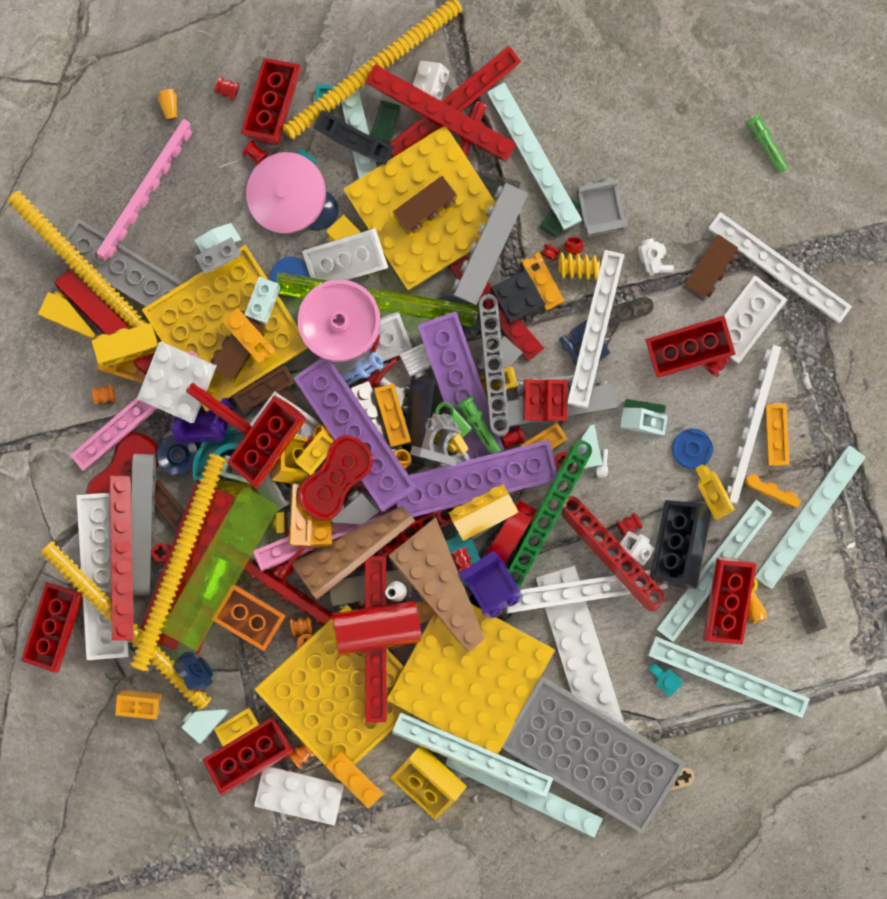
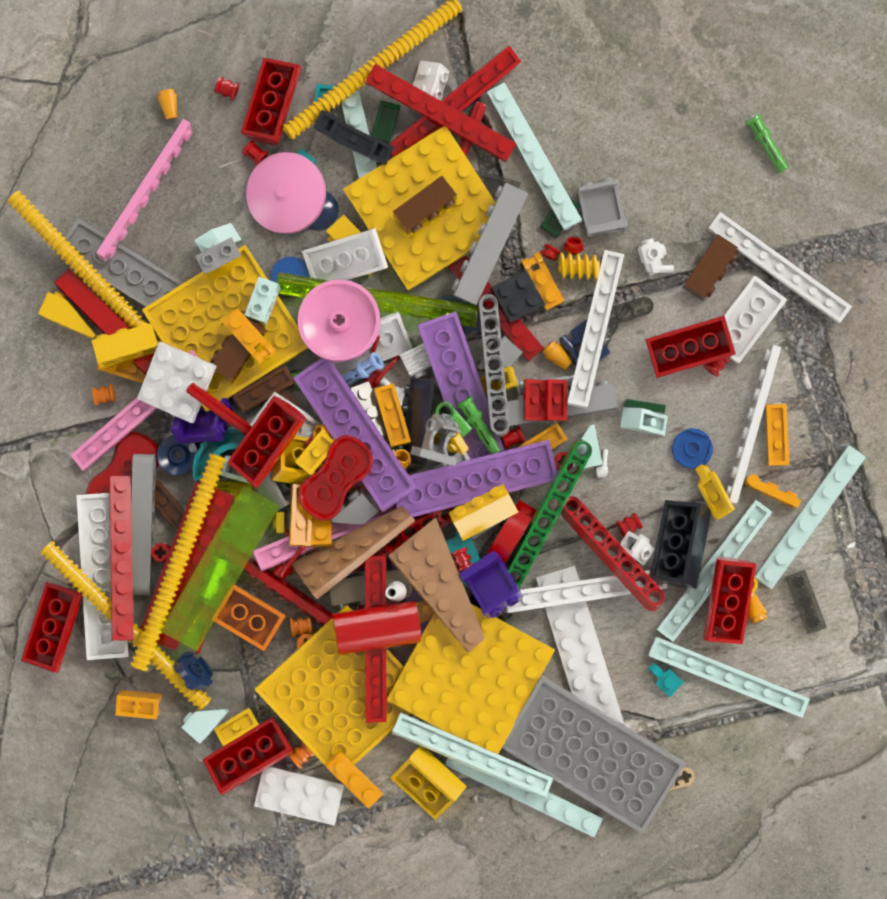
none -> light orange cone [542,340,572,370]

